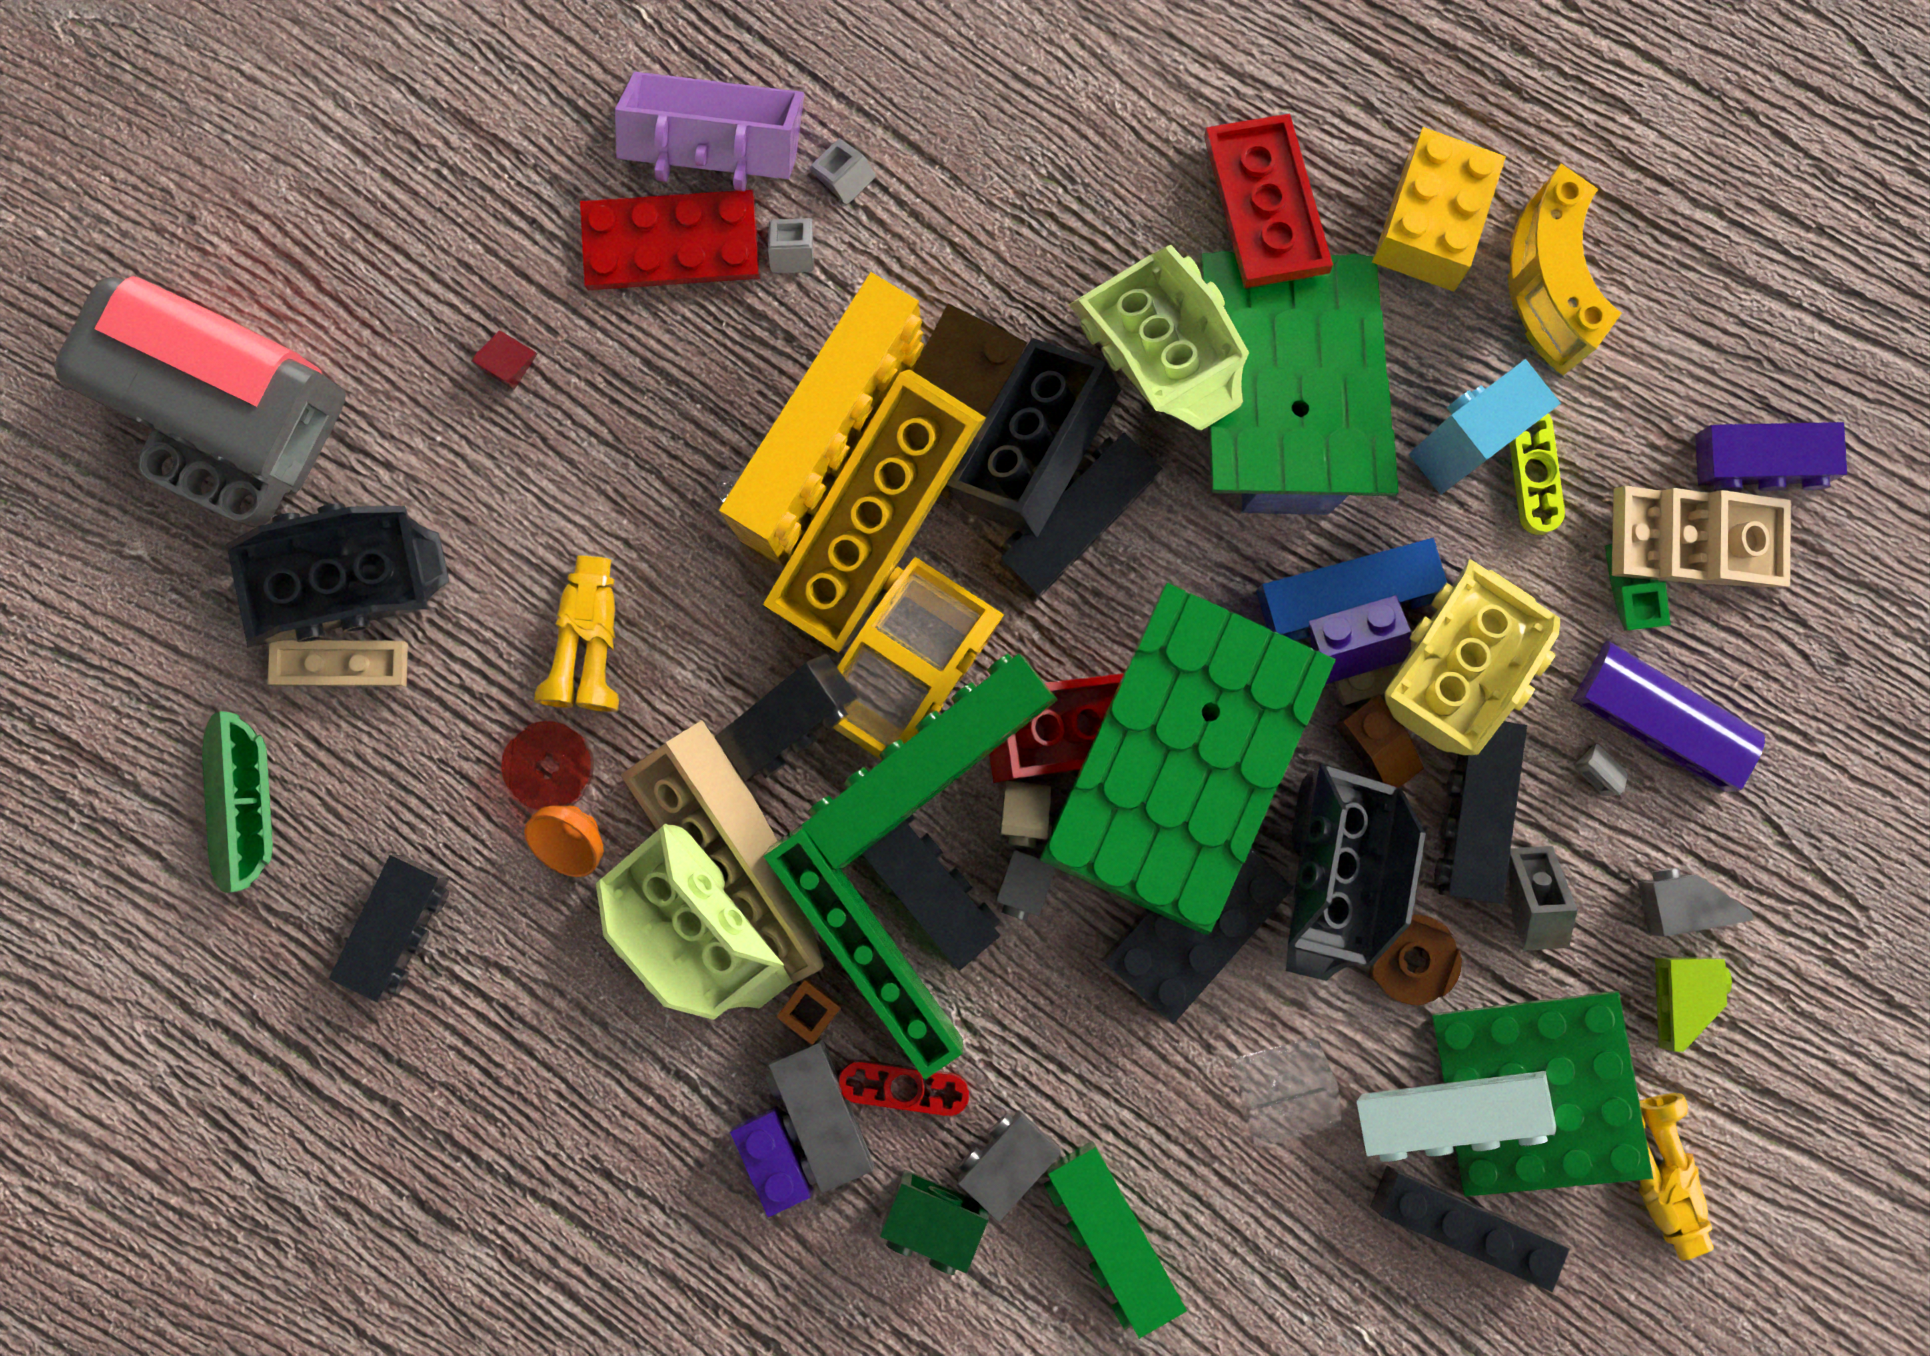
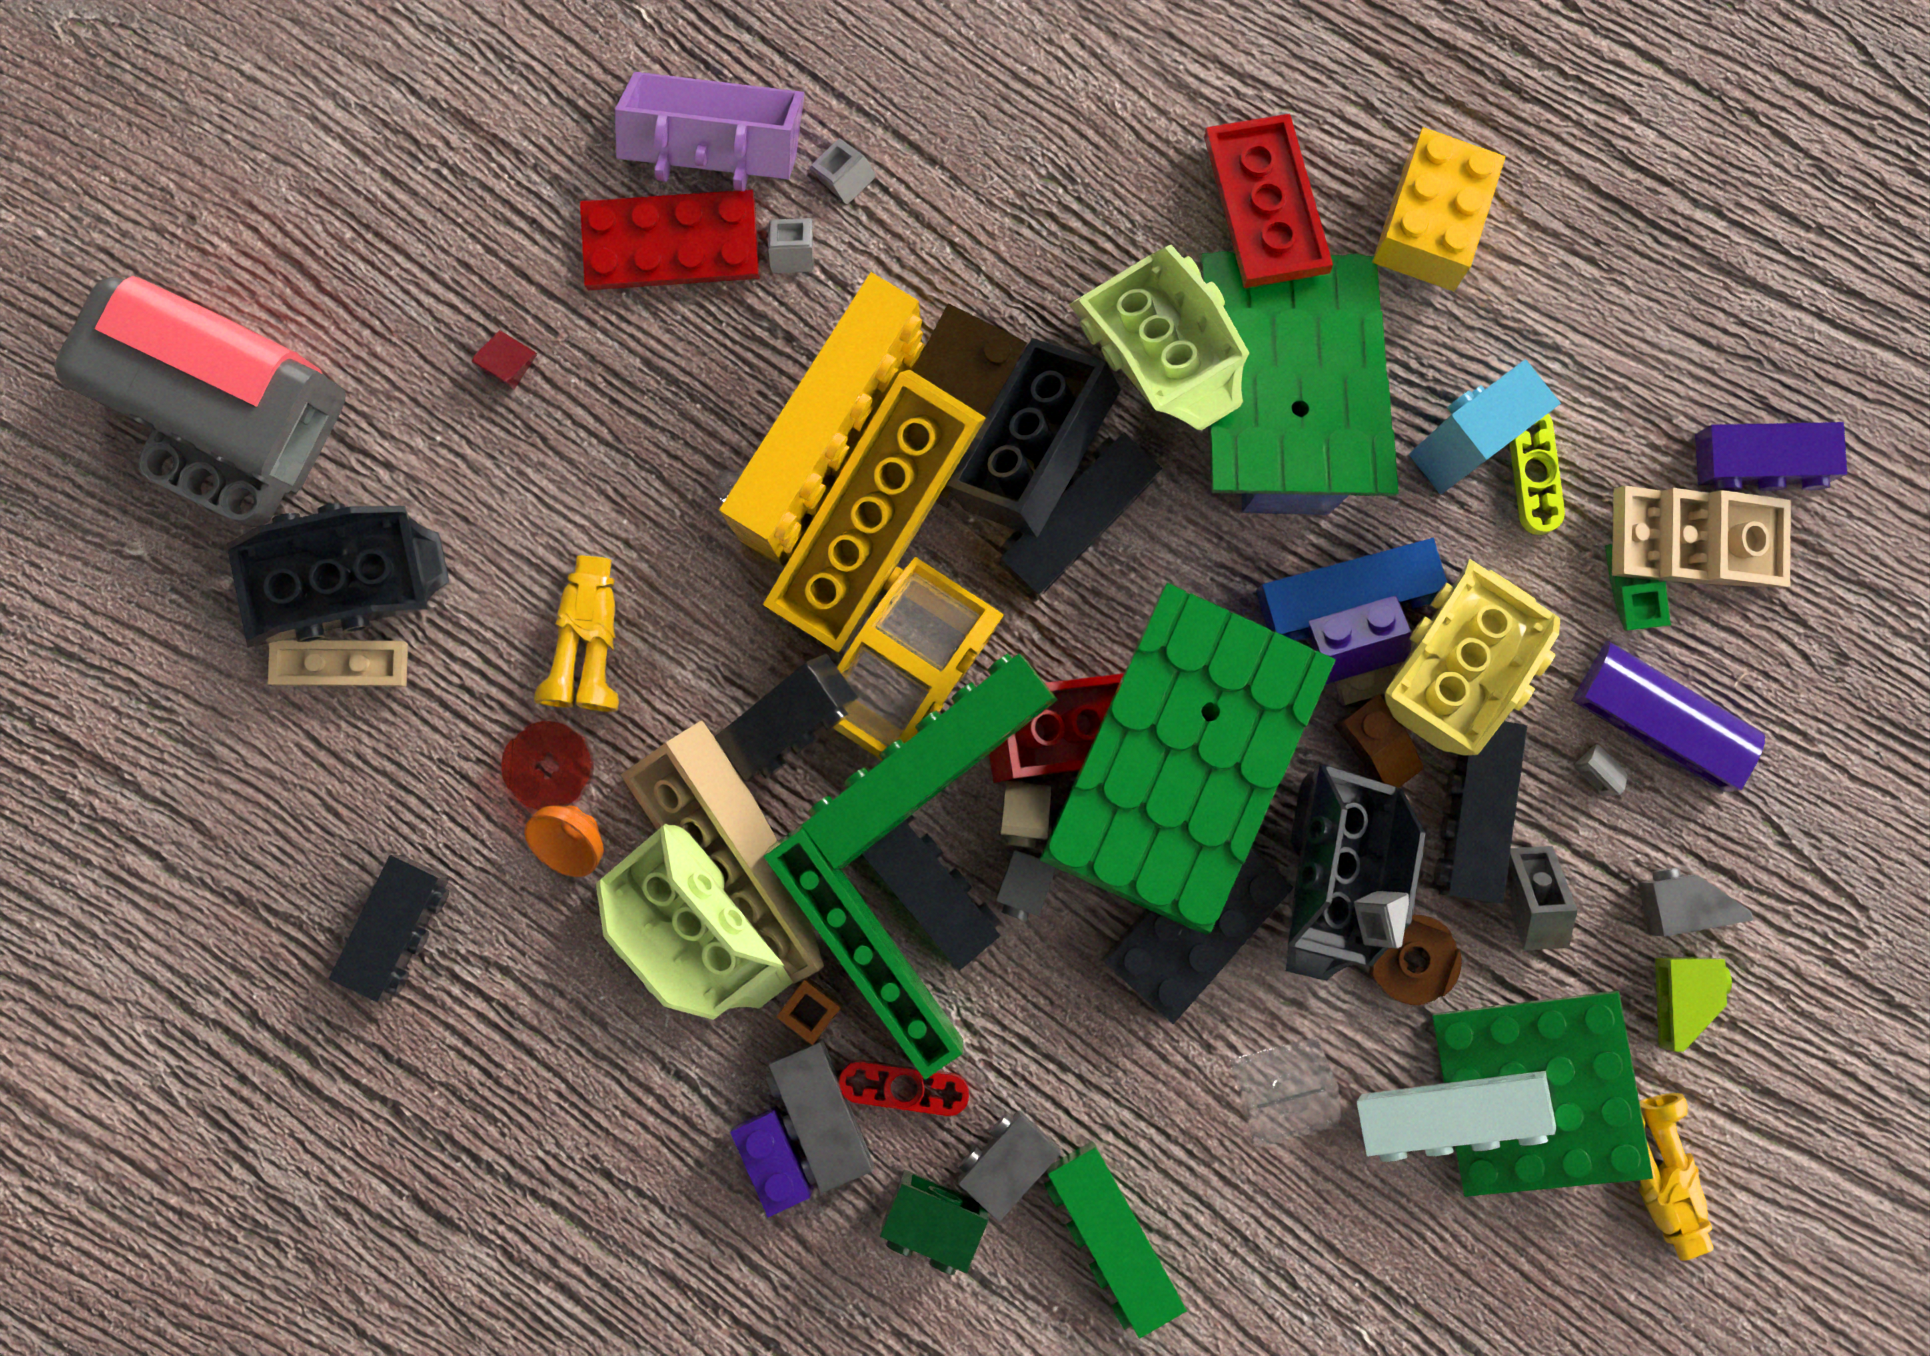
green brick [202,711,273,893] -> none
black brick [1370,1165,1570,1292] -> none
yellow window [1507,163,1622,376] -> none
none -> light grey slope [1354,891,1409,948]

